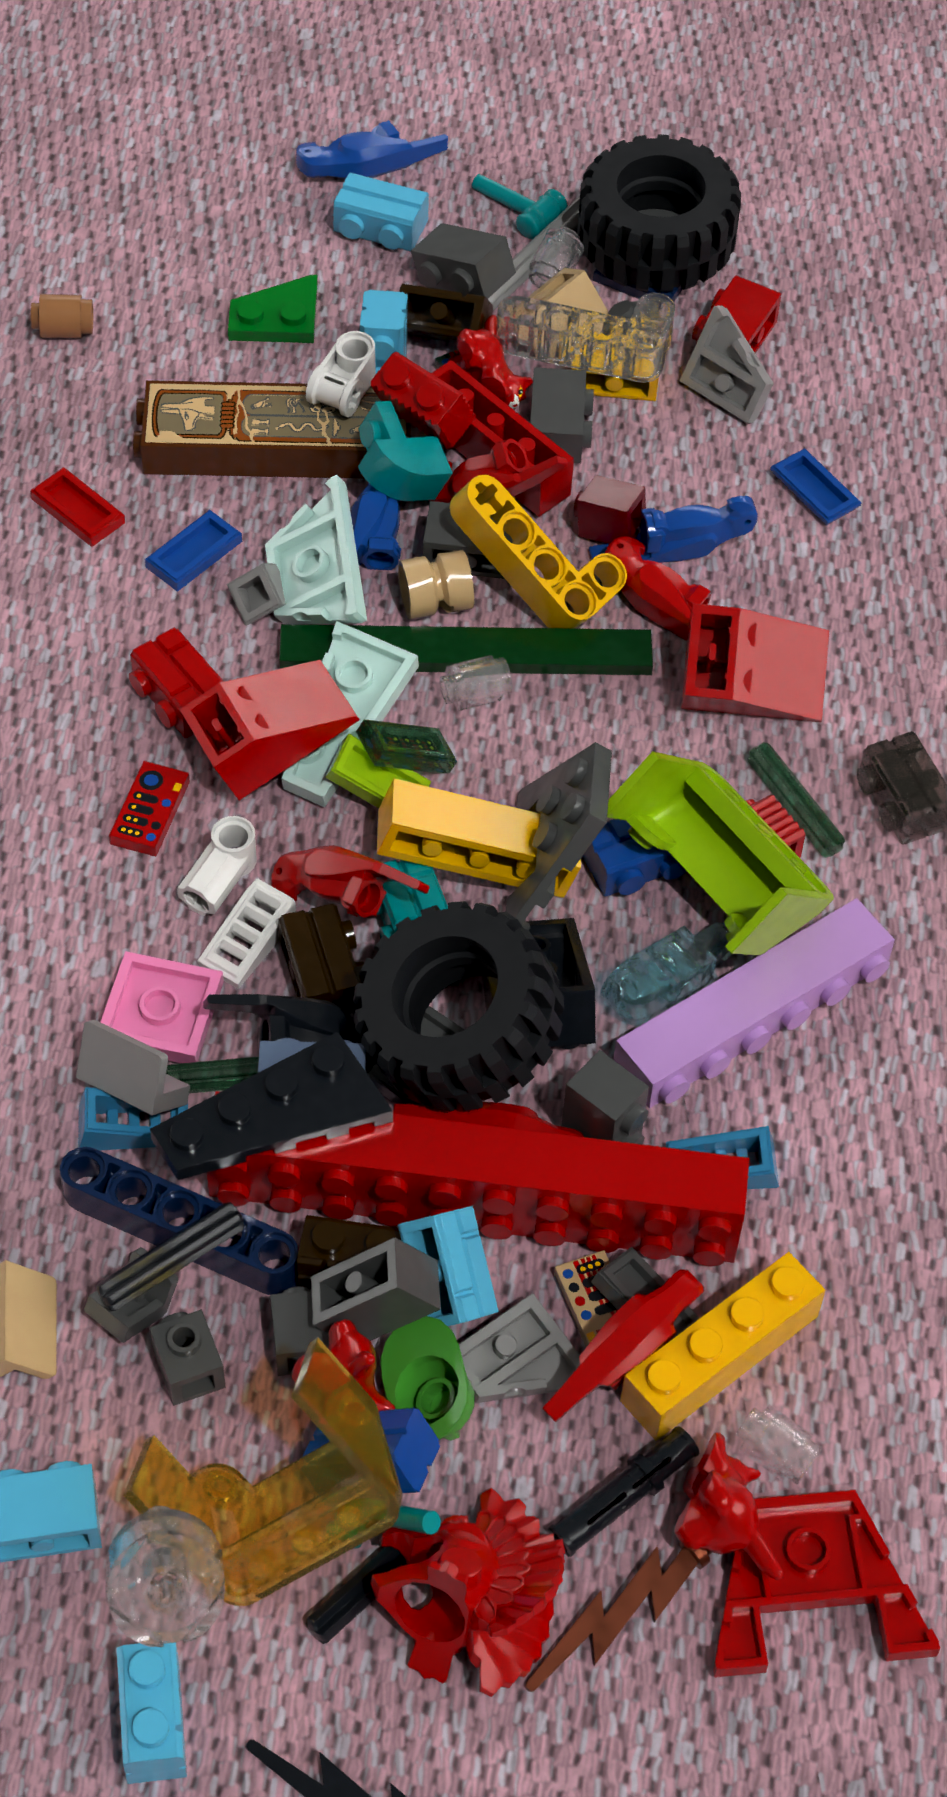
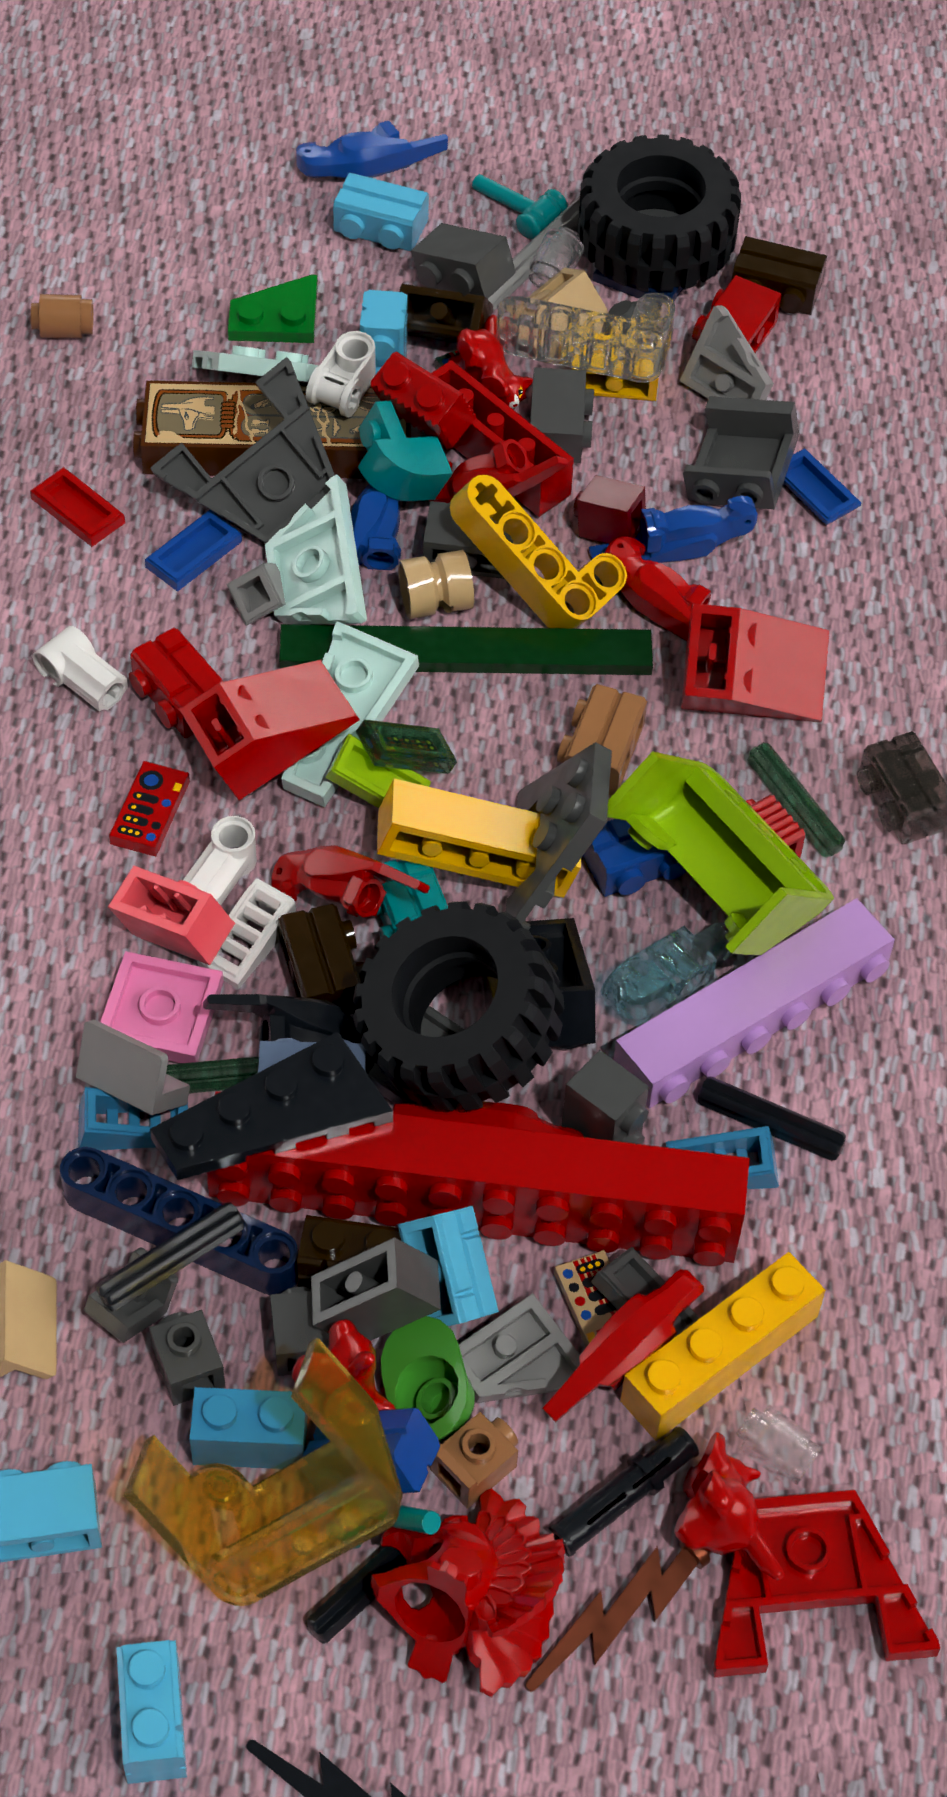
clear brick [106,1506,225,1647] -> none
clear brick [440,655,513,711] -> none
none -> white piece [32,626,128,711]
none -> coral brick [108,865,235,965]
none -> dark grey wing [150,357,335,544]
none -> dark azure brick [190,1387,308,1470]
none -> light aqua wing [192,345,318,382]
none -> medium nougat brick [430,1412,518,1509]
none -> medium nougat brick [557,684,647,795]
none -> dark grey panel [683,396,800,510]
none -> black axle [698,1077,846,1161]
none -> dark brown brick [732,236,827,315]

